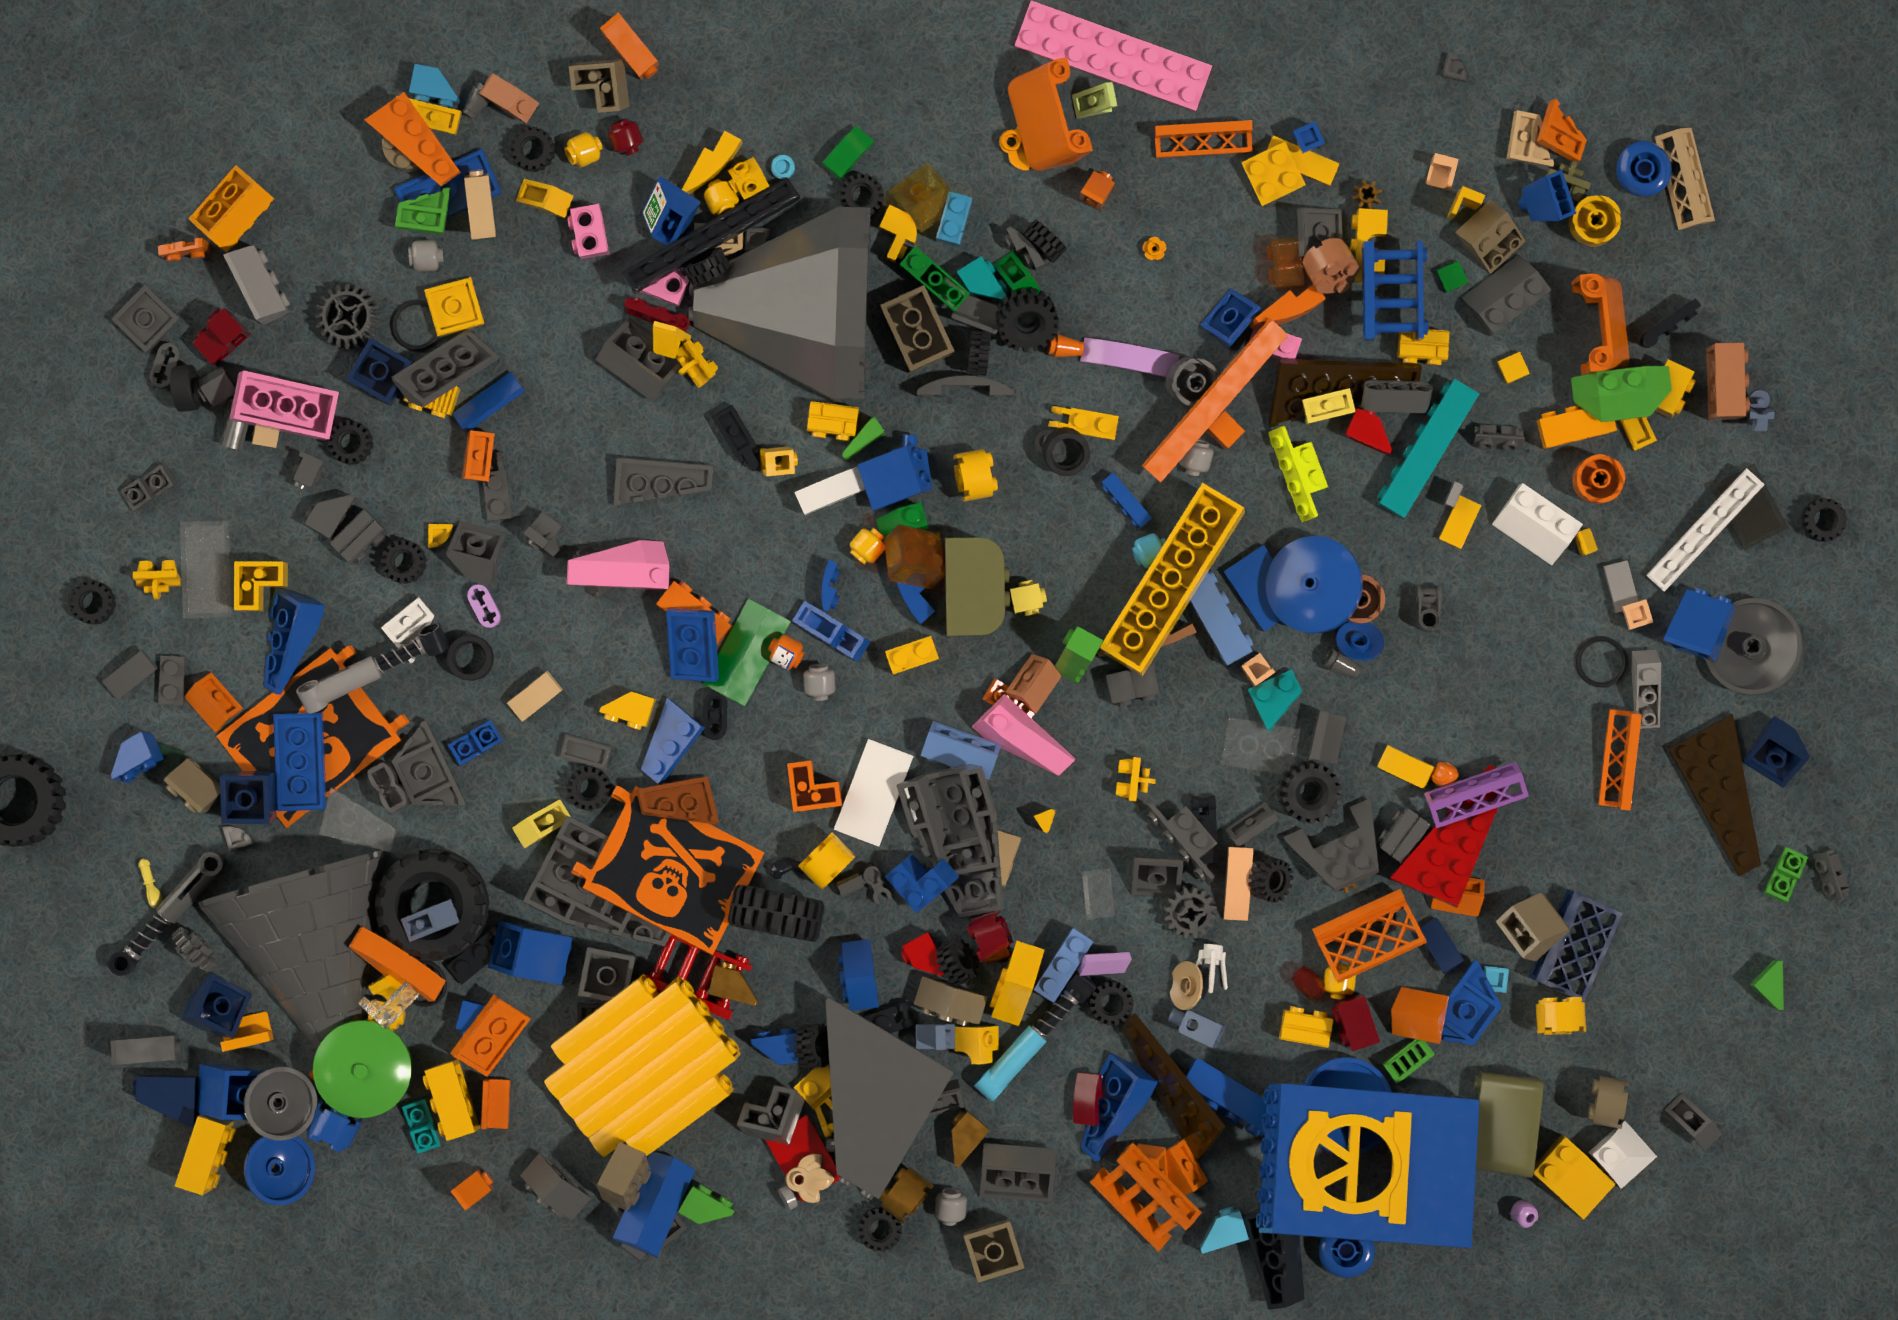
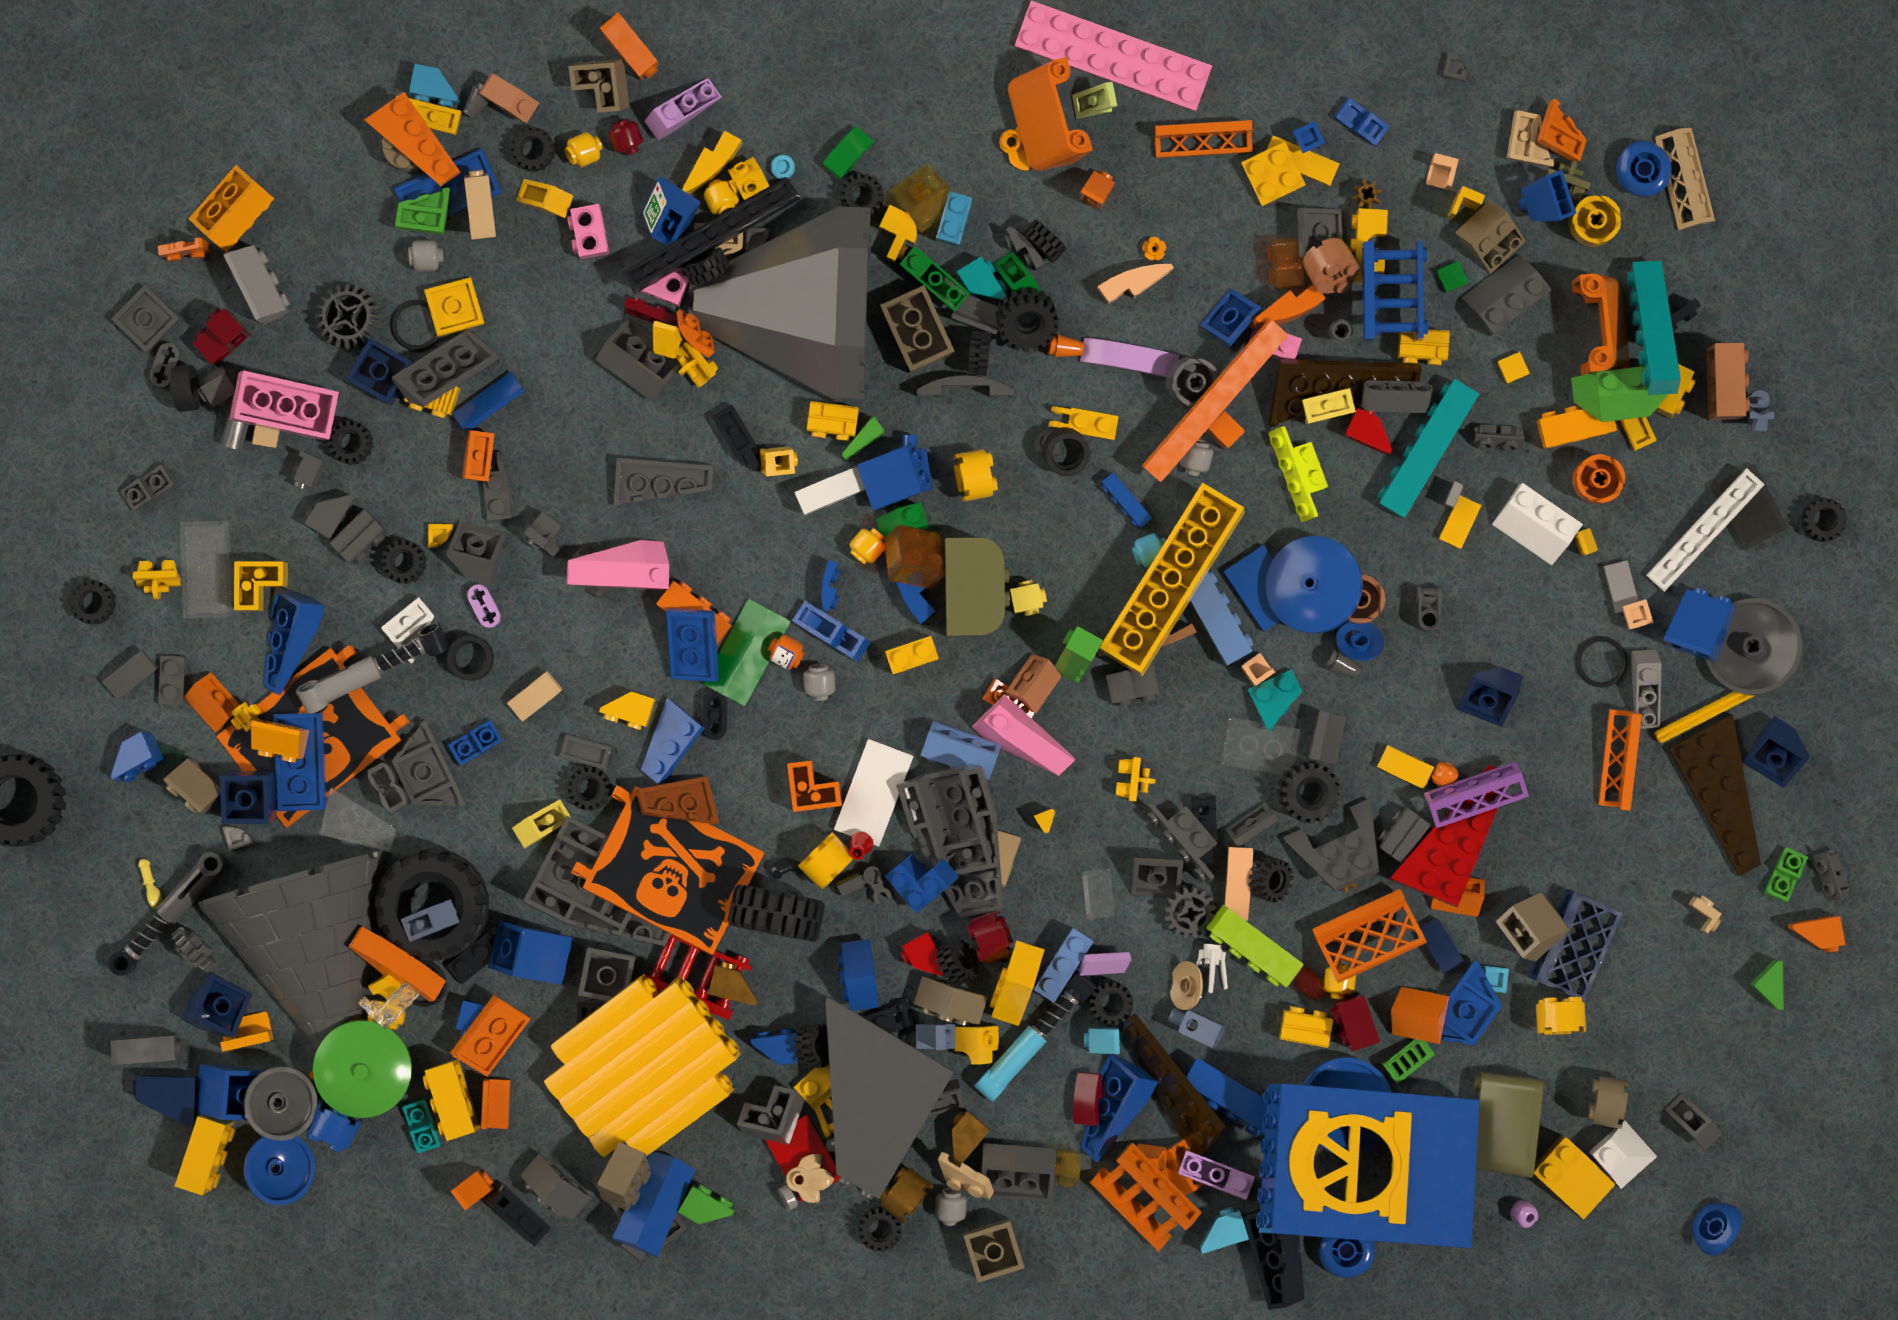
none -> yellow gear [231,702,262,732]
none -> light orange slope [251,720,309,762]
none -> black plate [485,1182,552,1247]
none -> lavender slope [645,78,722,141]
none -> orange slope [676,309,715,358]
none -> red cone [850,832,873,860]
none -> tan wing [938,1152,994,1200]
none -> clear yellow brick [1055,1150,1081,1187]
none -> medium azure slope [1084,1026,1120,1054]
none -> light nougat slope [1097,264,1174,305]
none -> lavender slope [1178,1151,1255,1200]
none -> lime brick [1206,905,1304,988]
none -> dark grey cone [1329,319,1353,344]
none -> blue slope [1334,98,1390,146]
none -> dark blue slope [1457,667,1523,727]
none -> teal brick [1626,261,1681,395]
none -> yellow axle [1654,692,1754,743]
none -> tan bracket [1688,896,1721,934]
none -> blue hat [1692,1203,1743,1256]
none -> orange slope [1788,915,1846,953]

